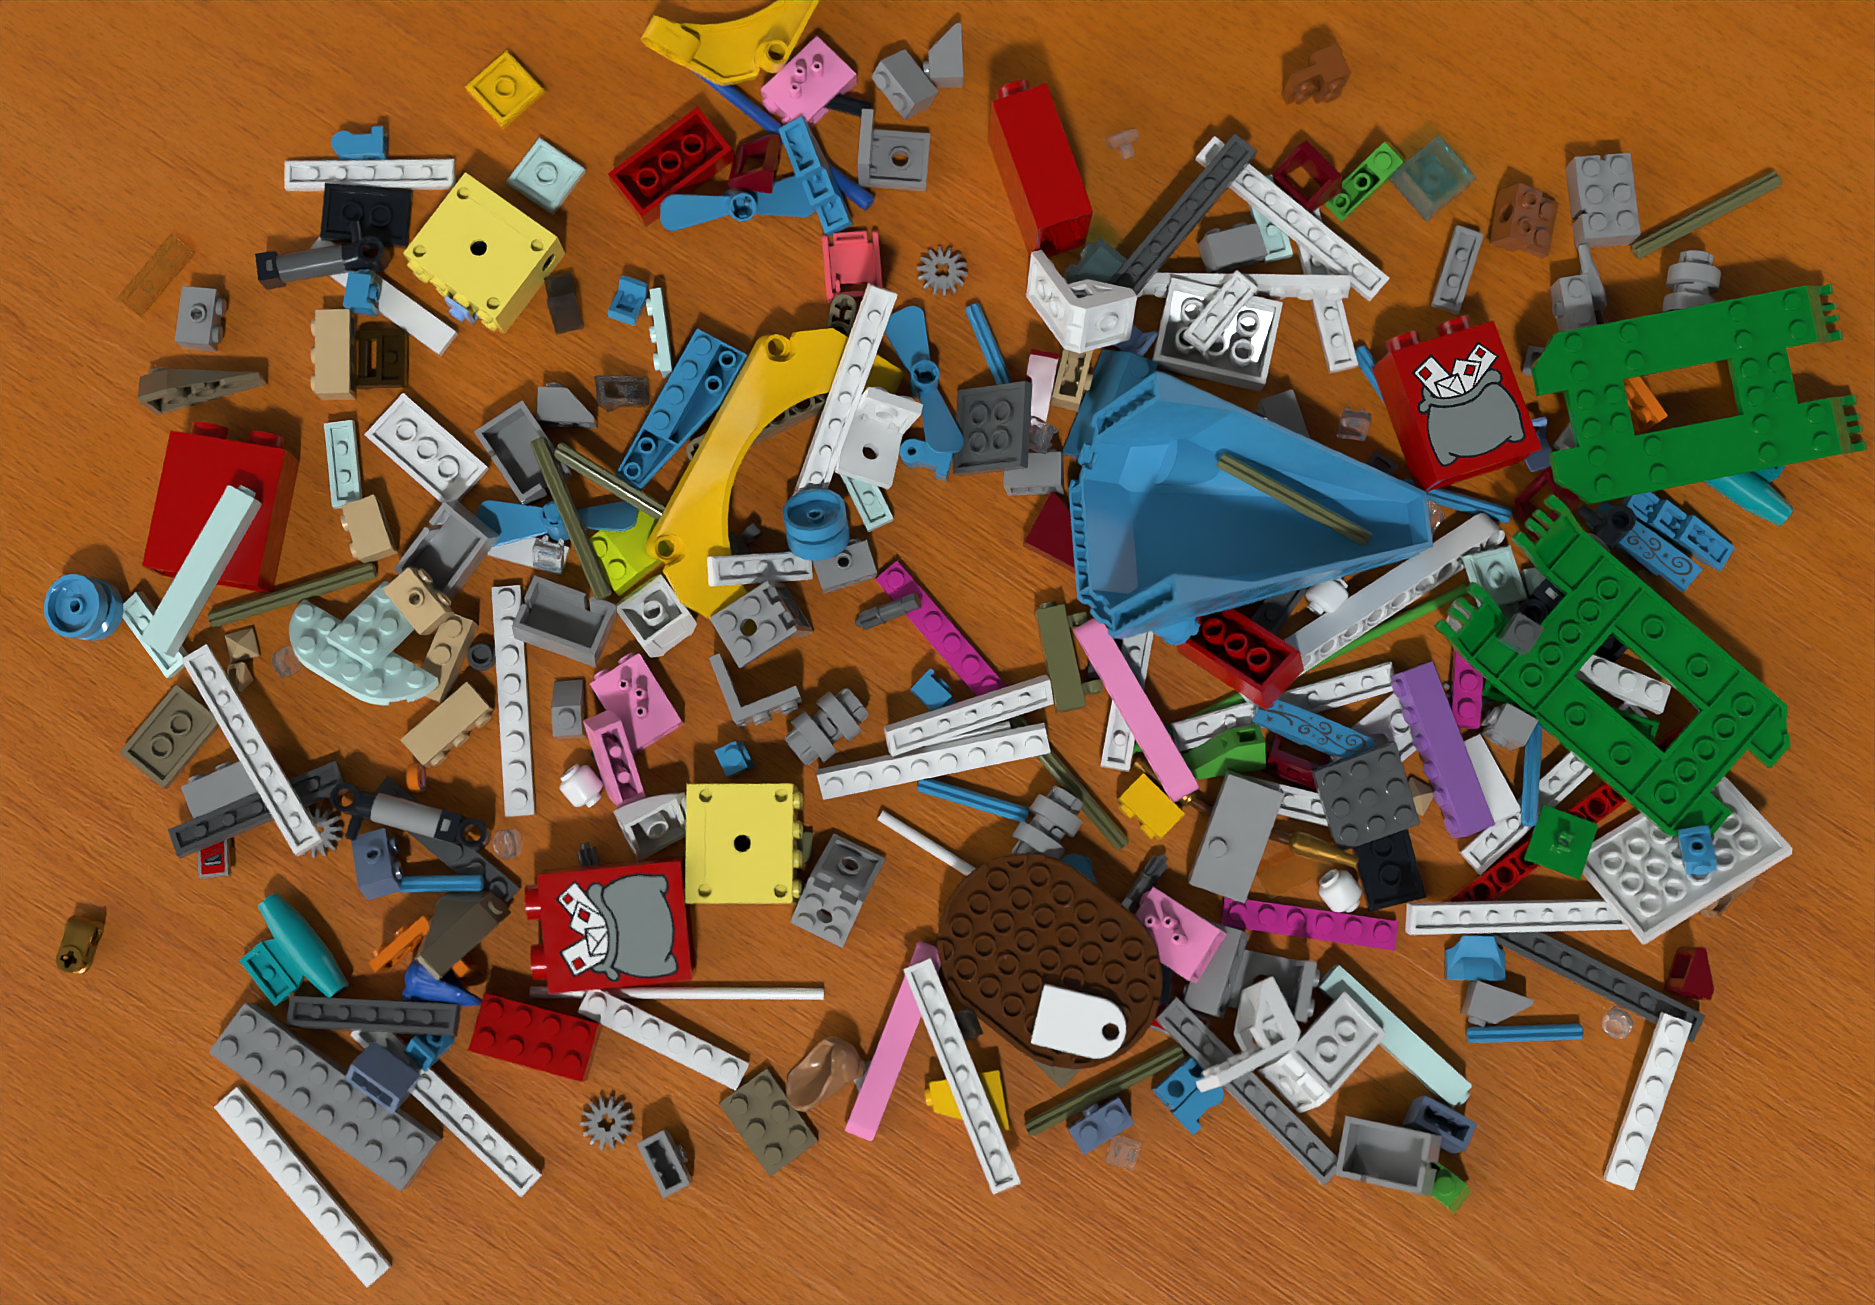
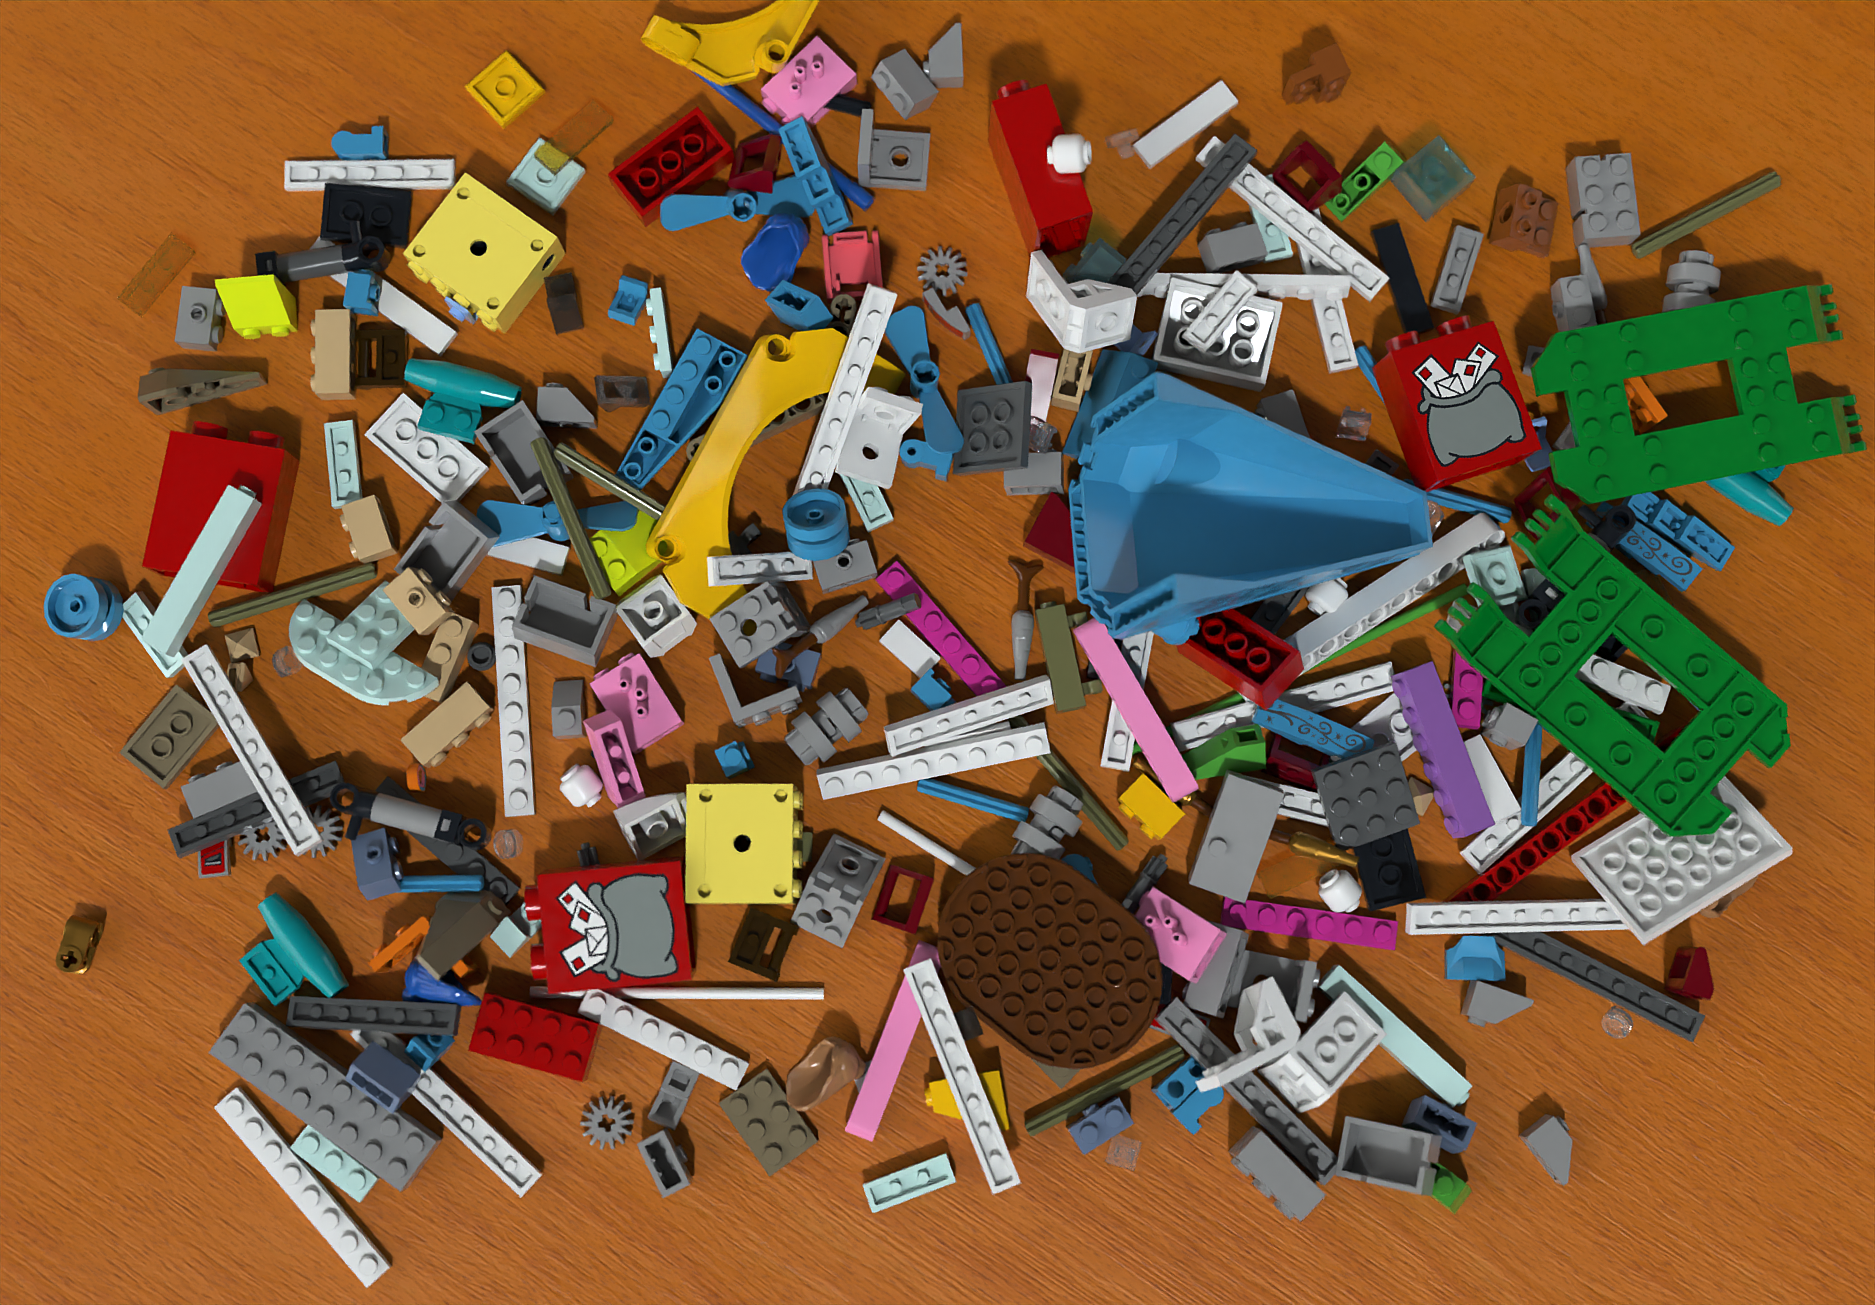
clear tile [533,535,564,572] -> none
white tile [1031,984,1126,1058] -> none
olive axle [1216,453,1372,546] -> none
dark azure axle [1466,1024,1583,1043] -> none
dark grey brick [1496,612,1544,655] -> none
green piece [1524,804,1598,880] -> none
white plate [1603,1012,1692,1190] -> none
dark azure brick [1678,825,1717,875] -> none
none -> neon yellow slope [215,274,298,339]
none -> light grey gear [238,820,286,861]
none -> light aqua plate [290,1125,380,1203]
none -> teal plate [404,358,522,444]
none -> light aqua slope [490,903,542,958]
none -> clear yellow tile [534,100,614,176]
none -> light grey slope [648,1061,700,1131]
none -> dark brown plate [728,908,800,982]
none -> blue hair [741,212,810,292]
none -> sand blue brick [755,642,822,692]
none -> dark azure brick [765,280,834,331]
none -> light grey piece [772,595,868,679]
none -> light aqua plate [862,1153,956,1213]
none -> dark red tile [871,864,934,935]
none -> white tile [879,619,941,679]
none -> light grey slope [923,287,971,340]
none -> light grey piece [1008,560,1044,681]
none -> white head [1047,134,1092,174]
none -> white tile [1133,80,1239,169]
none -> light grey piece [1228,1126,1326,1221]
none -> black tile [1370,223,1434,334]
none -> light grey slope [1519,1114,1572,1186]

